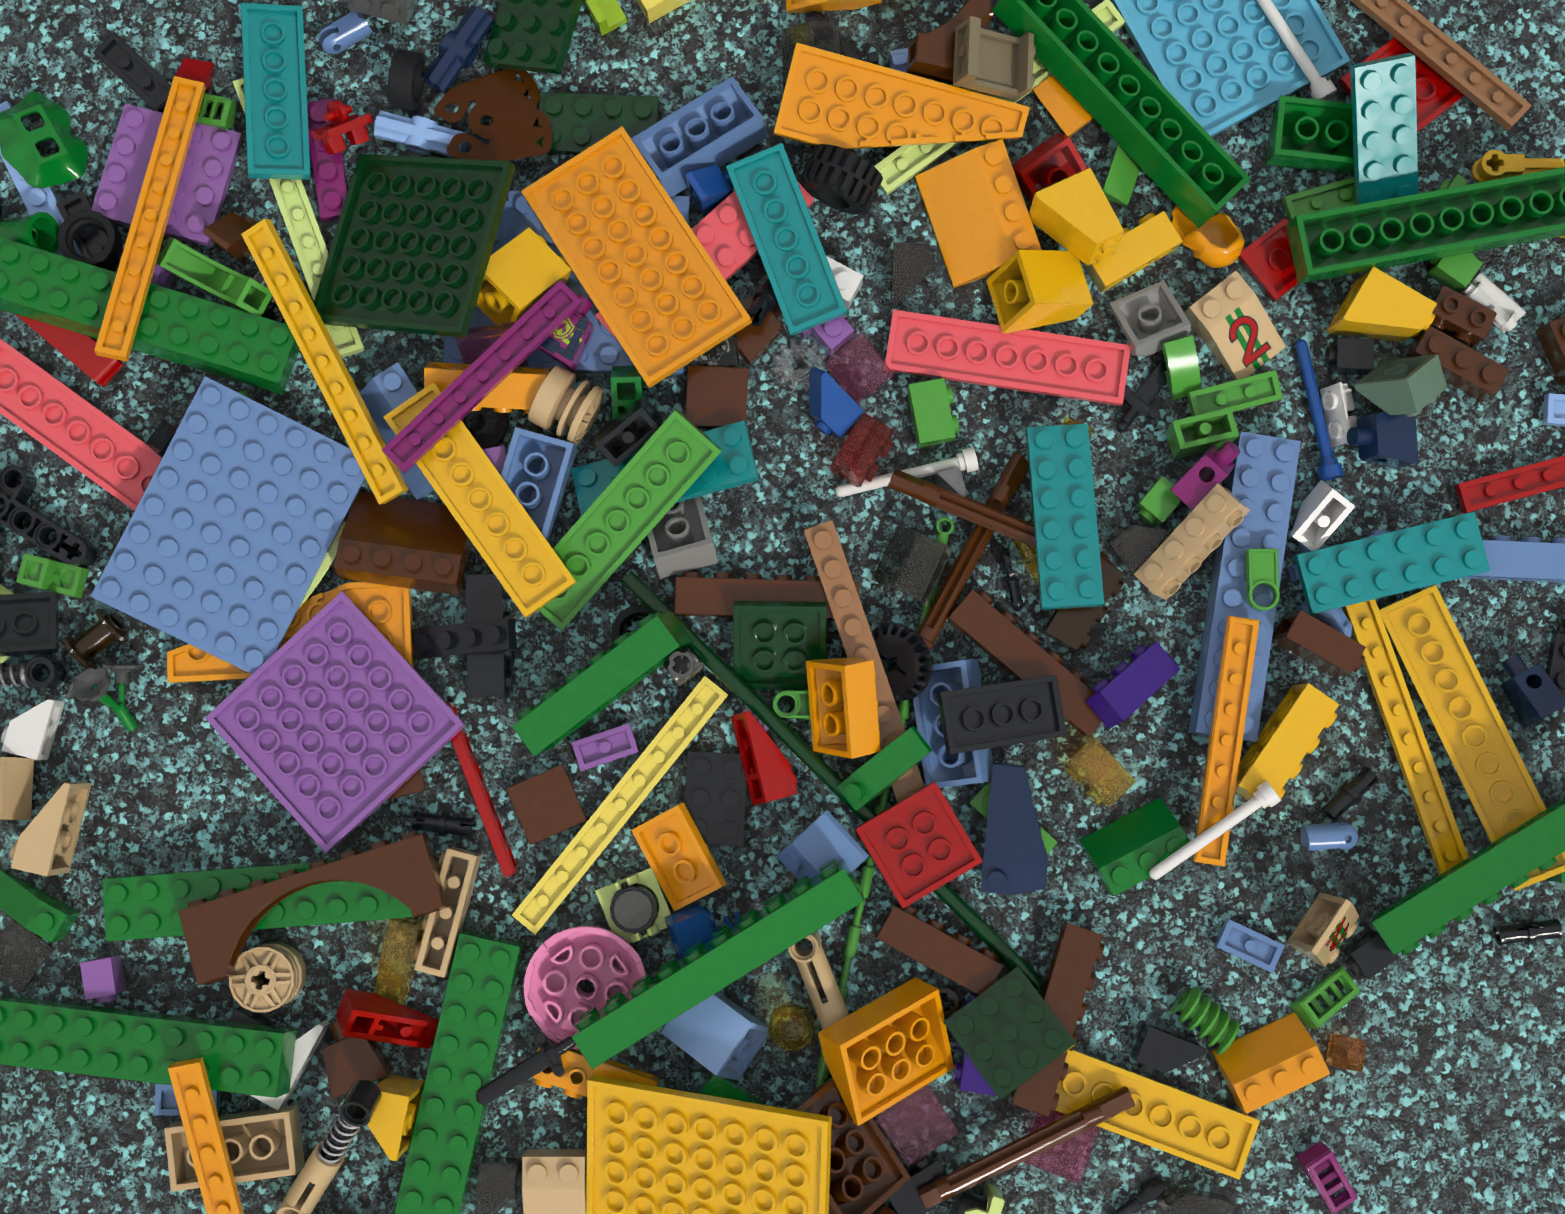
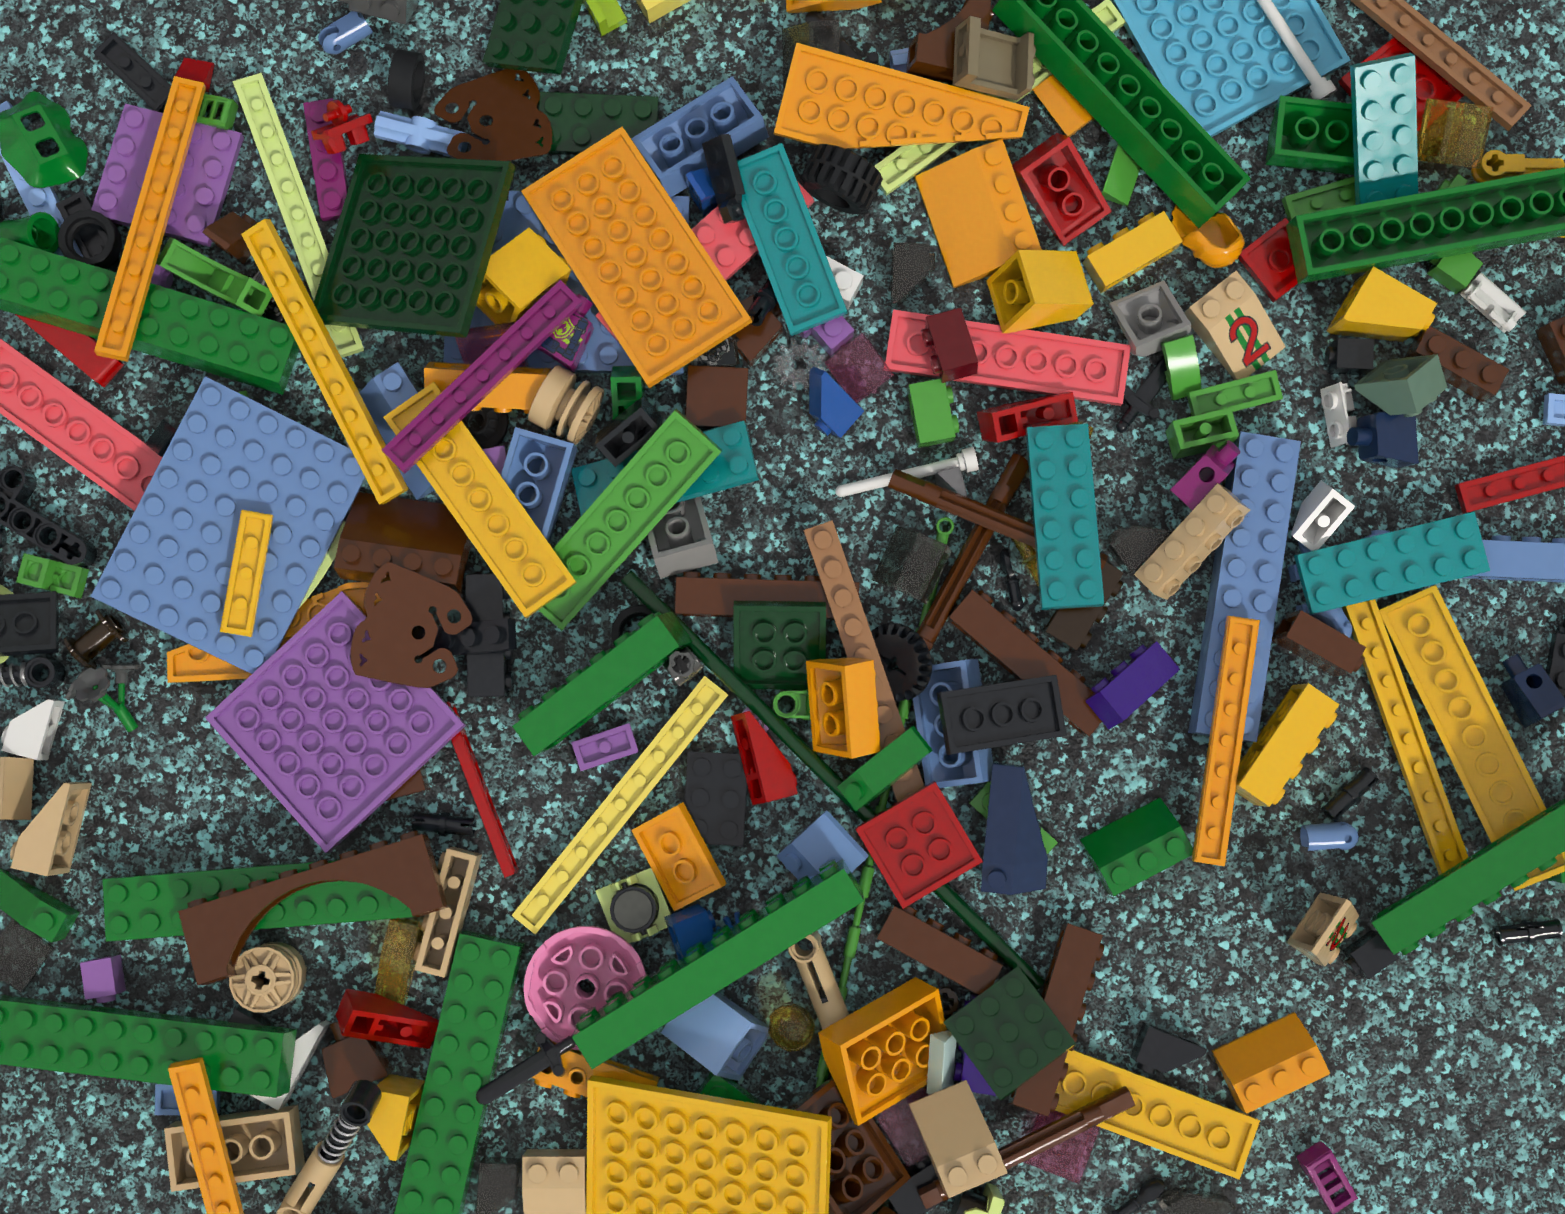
teal plate [241,3,310,180] -> none
dark blue piece [423,5,494,94] -> none
reddish brown tile [506,764,587,845] -> none
clear red brick [830,413,894,487] -> none
yellow slope [1029,168,1124,266] -> none
clear yellow brick [1063,737,1136,807] -> none
bright green brick [1134,476,1181,526] -> none
white piece [1149,780,1282,880] -> none
bright green piece [1170,987,1240,1055] -> none
medium blue plate [1214,918,1285,973] -> none
bright green piece [1245,549,1280,611] -> none
bright green slope [1290,966,1361,1029] -> none
blue piece [1295,339,1344,481] -> none
clear orange slope [1326,1033,1367,1072] -> none
reddish brown bracket [1430,286,1497,347] -> none
none -> yellow tile [220,510,274,637]
none -> reddish brown piece [351,562,472,688]
none -> black hinge [702,134,745,224]
none -> tan slope [908,1080,1007,1198]
none -> dark red brick [921,308,978,383]
none -> light aqua slope [926,1030,956,1095]
none -> red slope [977,392,1078,443]
none -> clear yellow brick [1417,98,1494,168]

